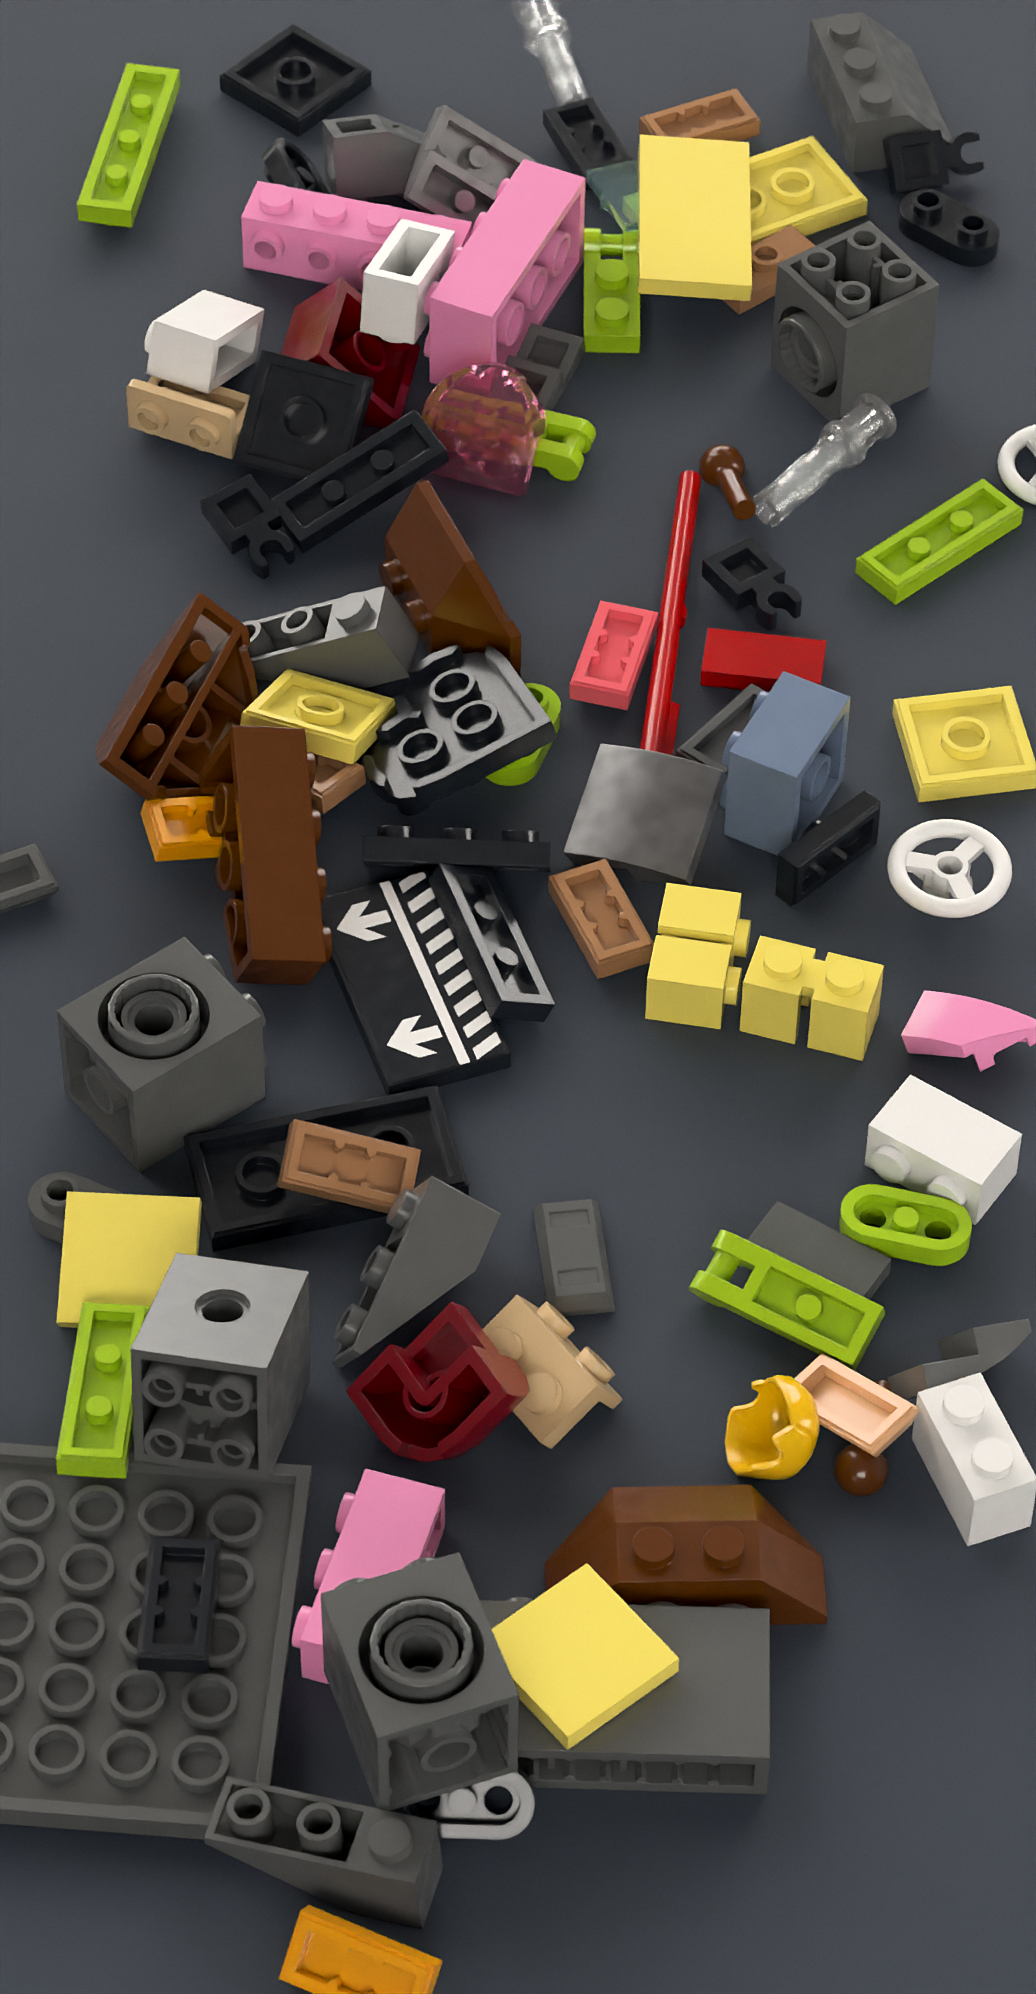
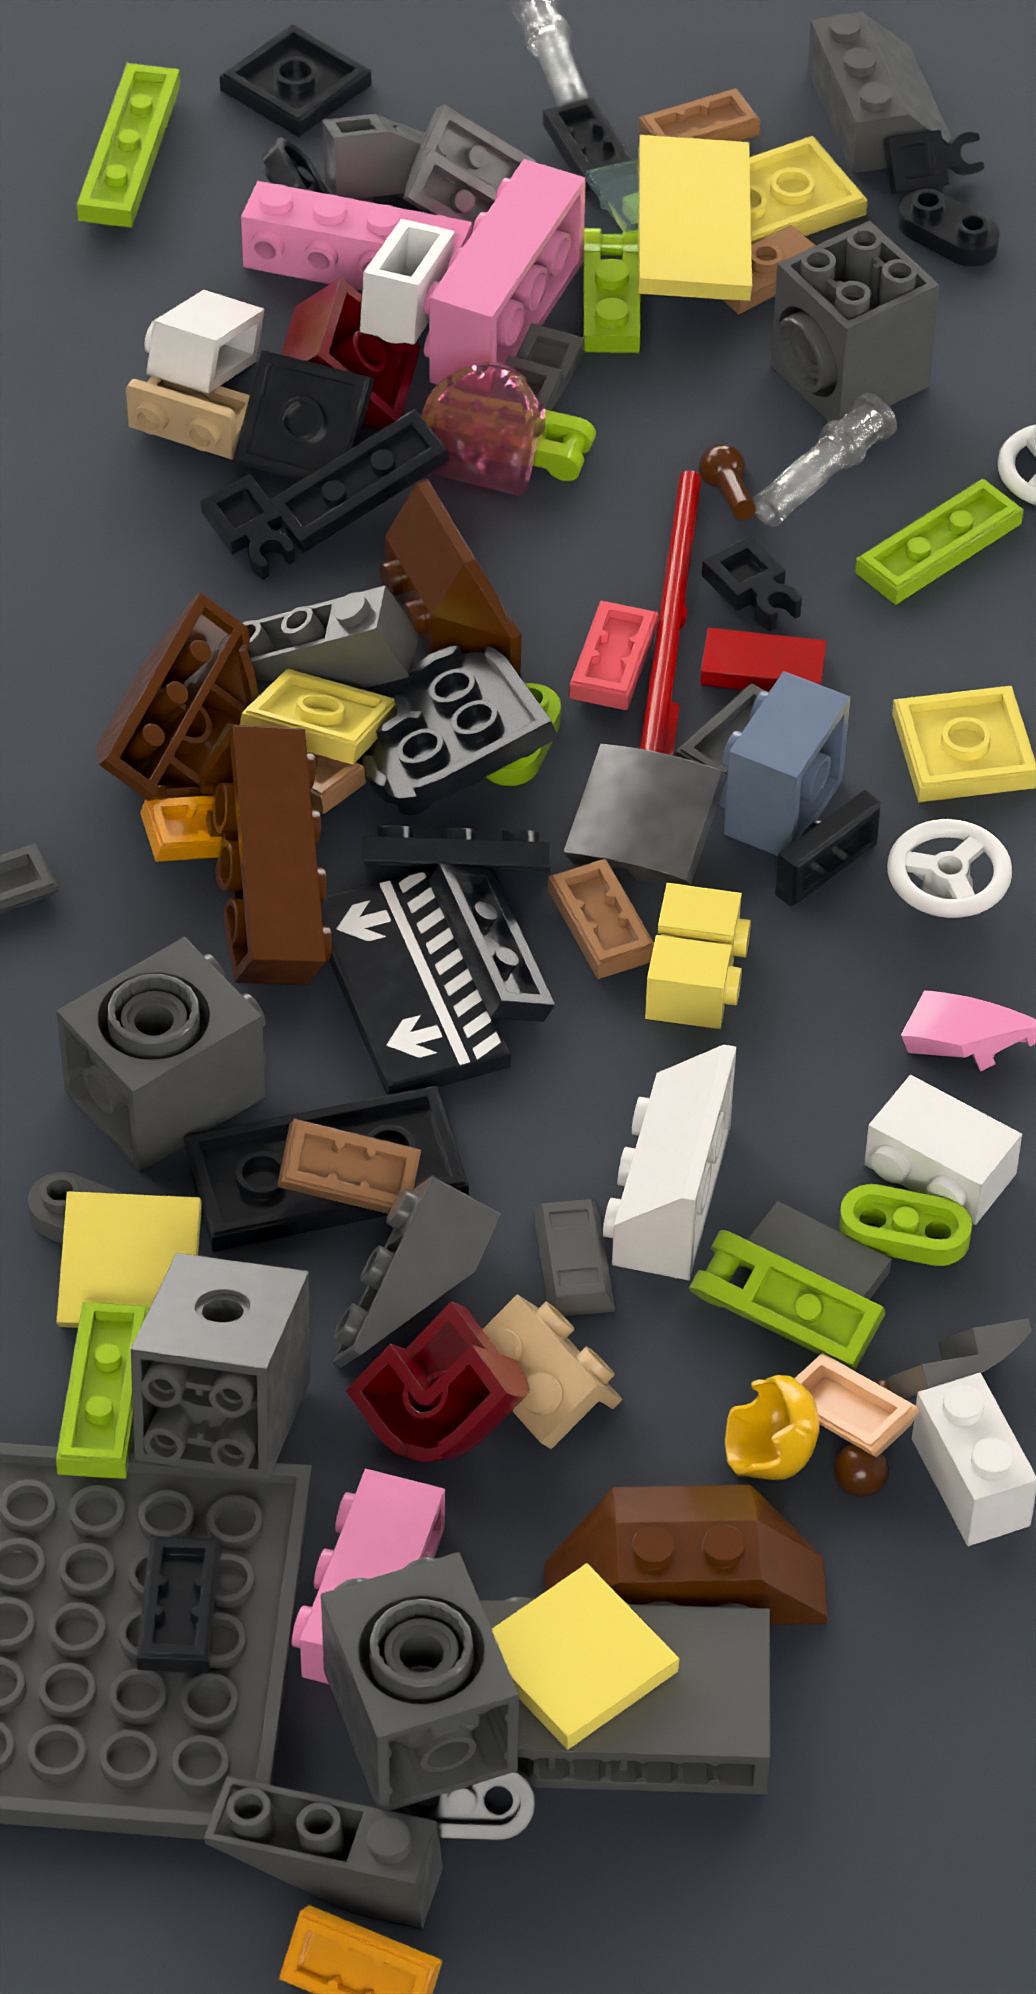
light yellow piece [740,935,884,1061] -> none
none -> white slope [603,1045,736,1281]

